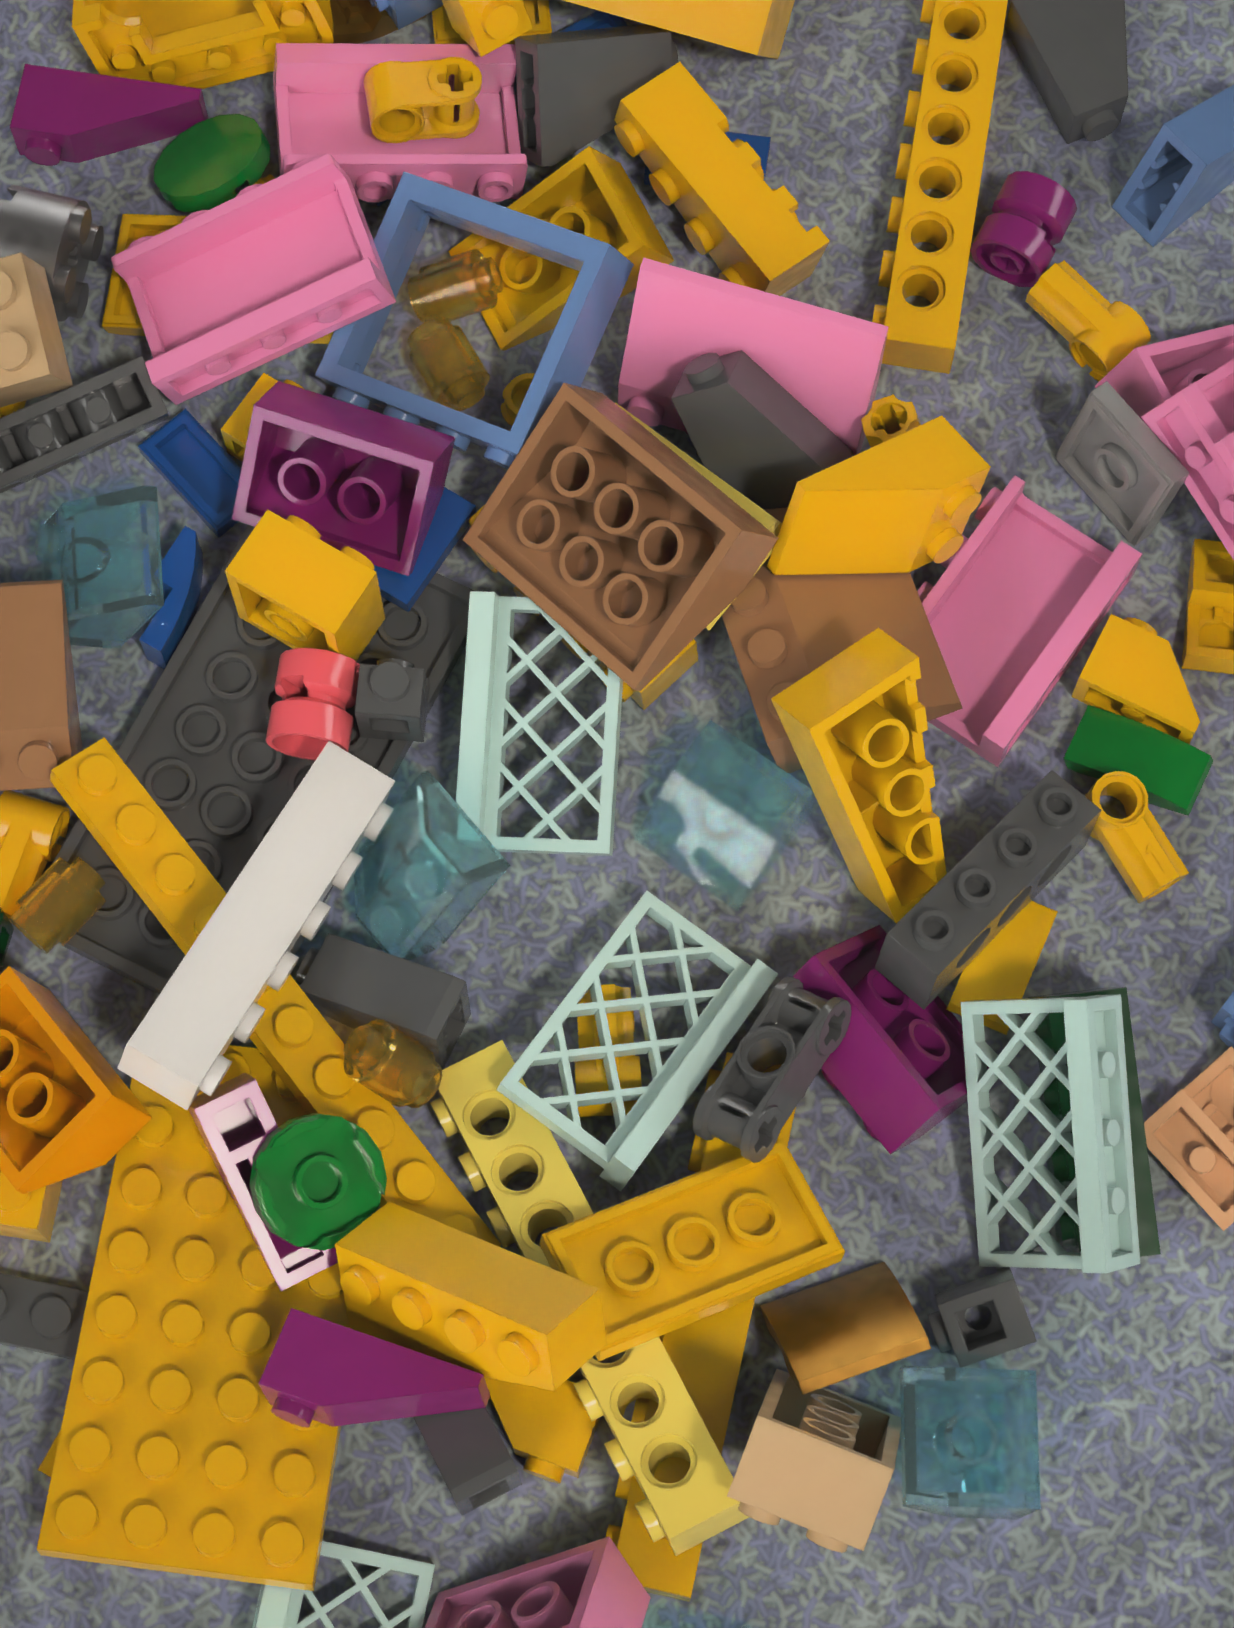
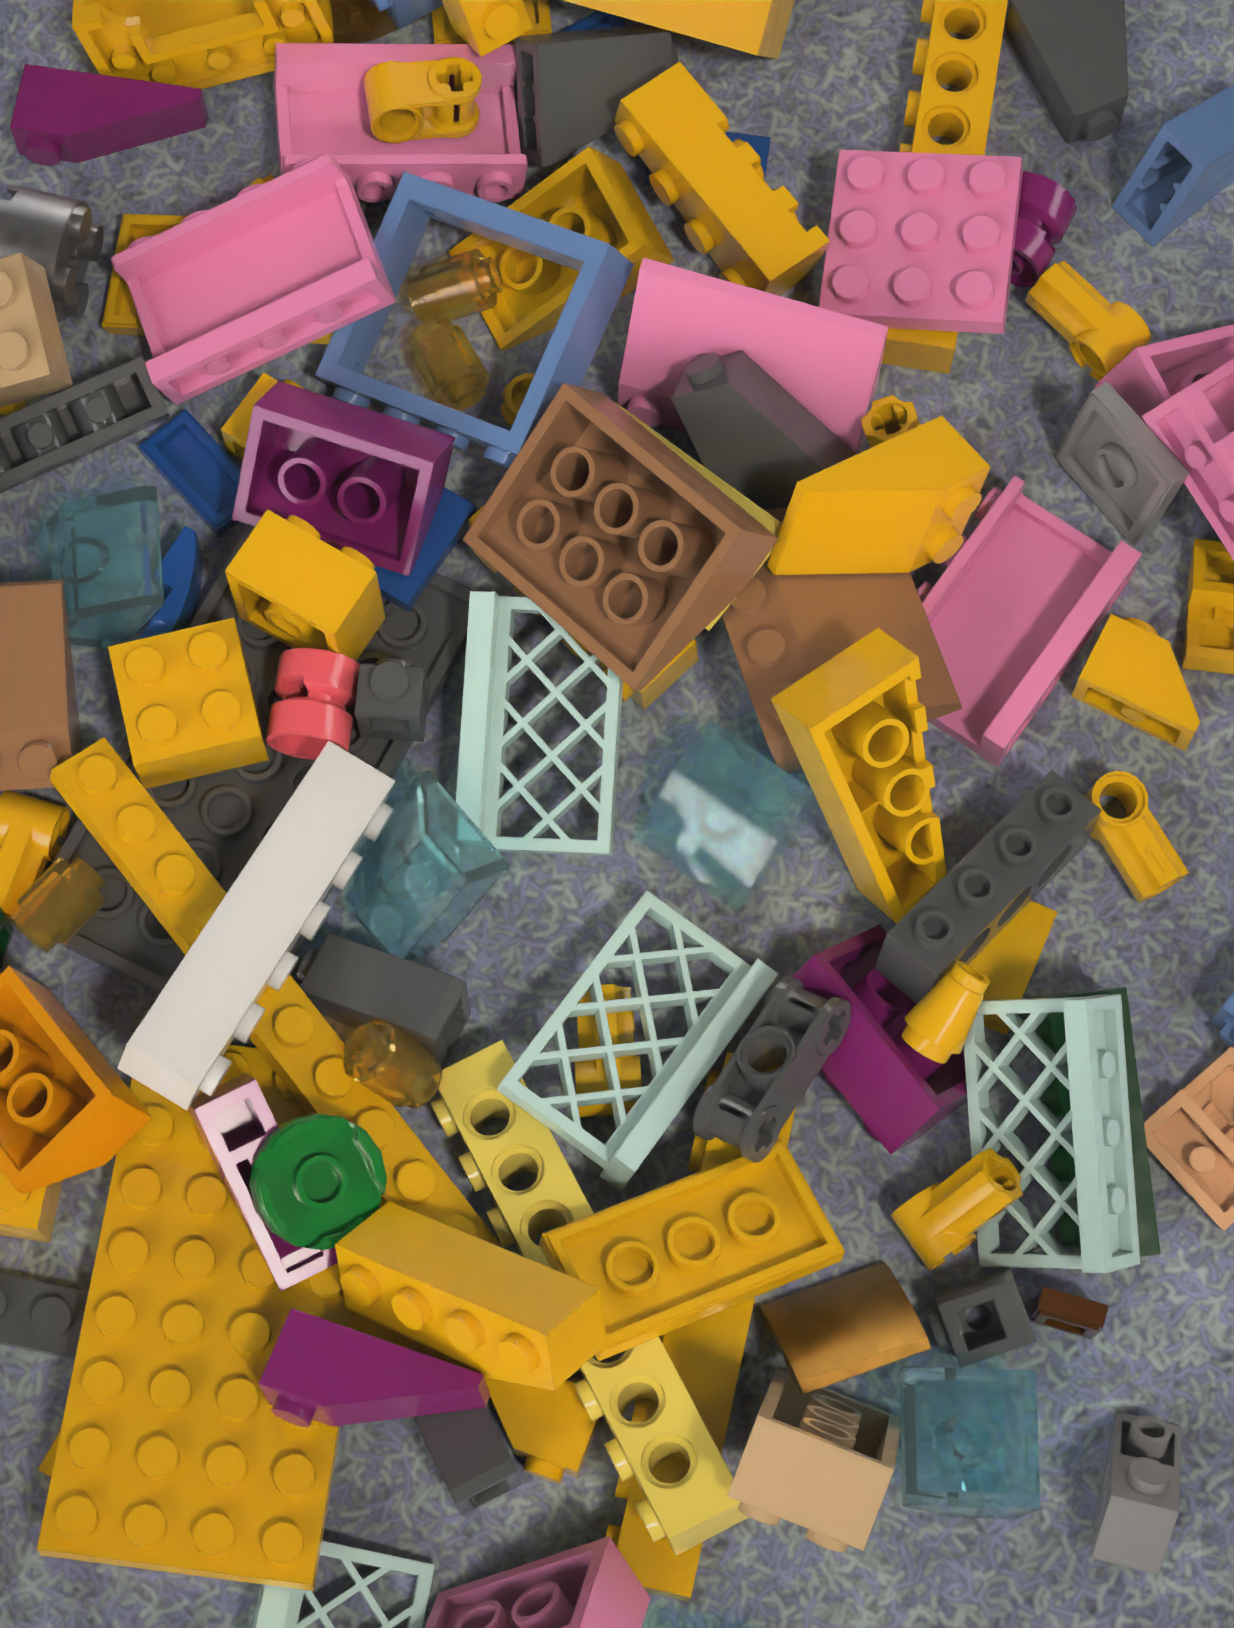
green tile [153,114,270,212] -> none
green slope [1063,705,1213,816] -> none
none -> yellow brick [108,617,269,789]
none -> bright pink plate [819,150,1023,334]
none -> yellow piece [891,1148,1023,1271]
none -> yellow cone [901,961,990,1064]
none -> reddish brown tile [1030,1286,1109,1339]
none -> light grey slope [1091,1411,1182,1575]

